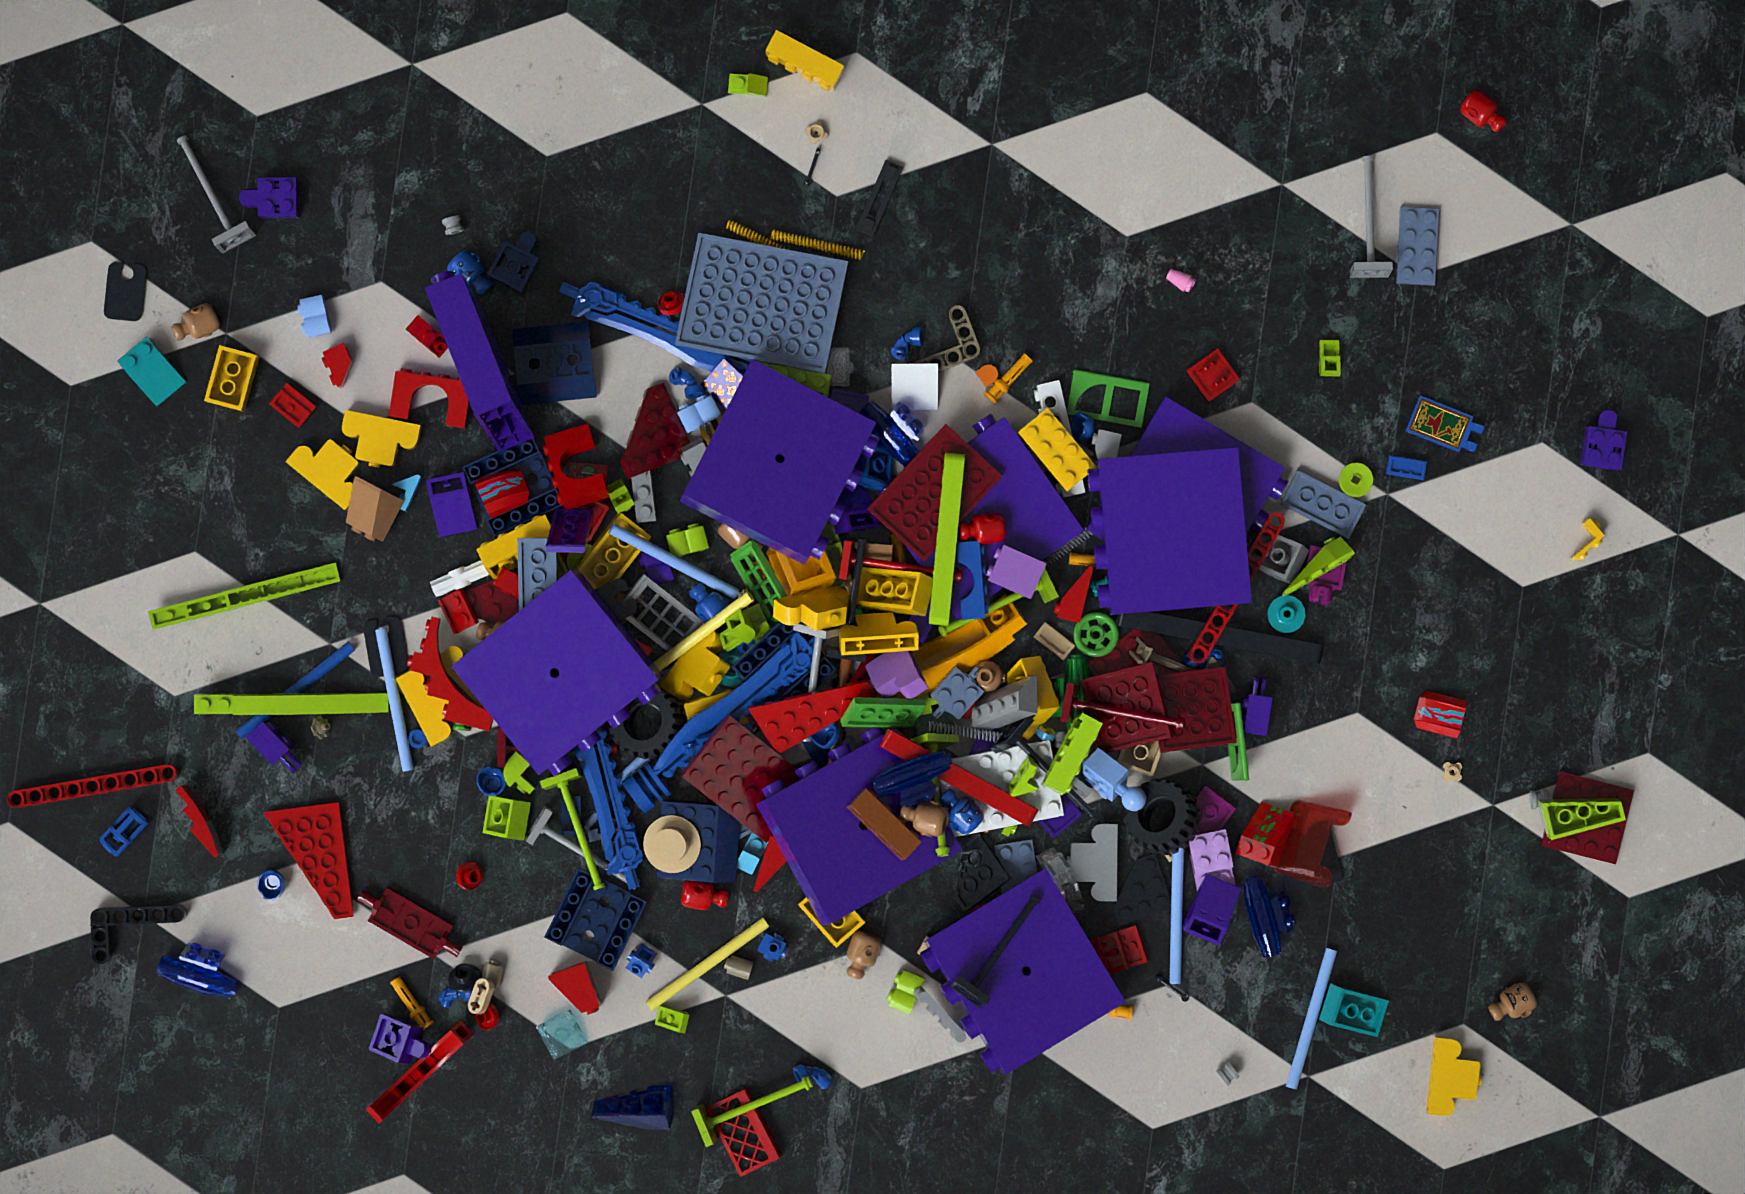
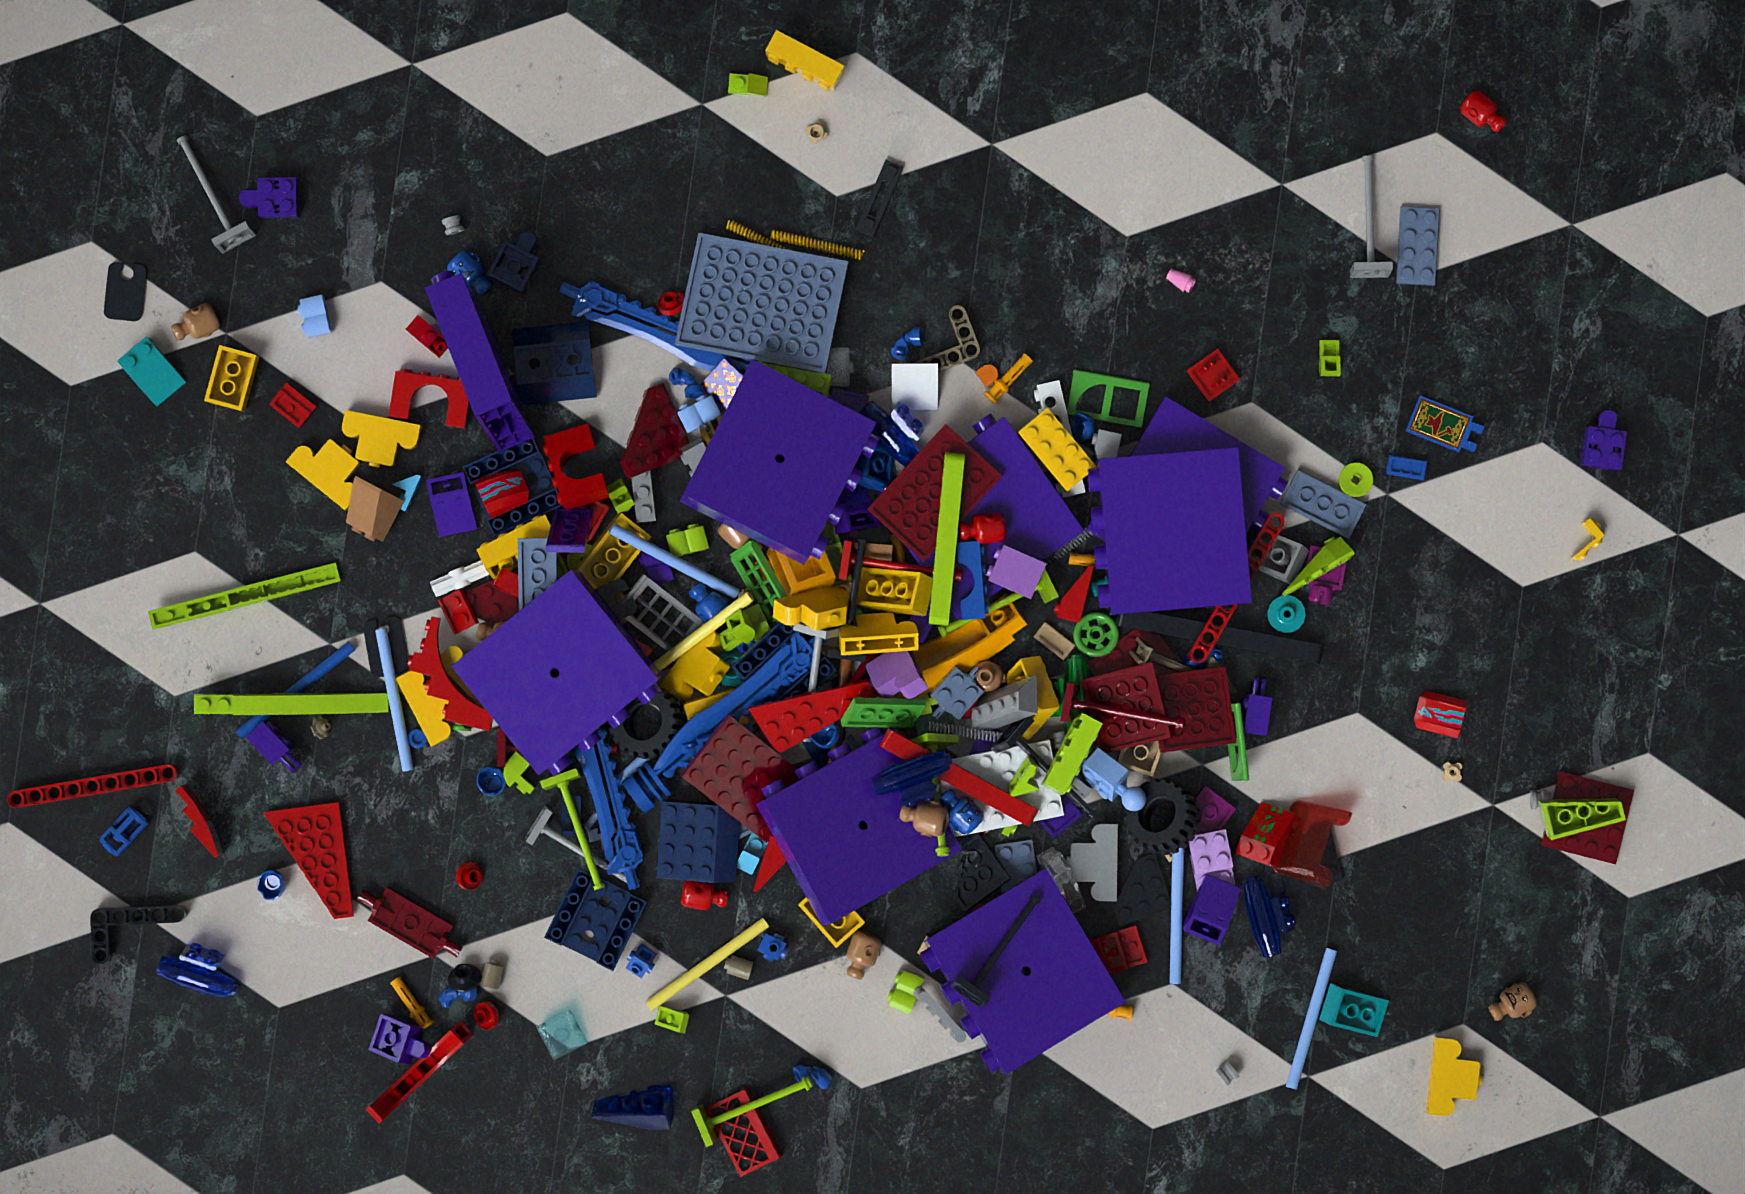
red slope [321,343,353,388] -> none
tan beam [468,978,494,1014] -> none
lime slope [482,796,531,840] -> none
red slope [548,961,602,1015] -> none
tile [568,462,608,485] -> none
tan hose [643,815,701,873] -> none
black hinge [804,147,821,186] -> none
dark orange brick [846,788,921,861] -> none
dark azure tile [1036,725,1056,741] -> none
black hinge [1155,974,1189,1002] -> none

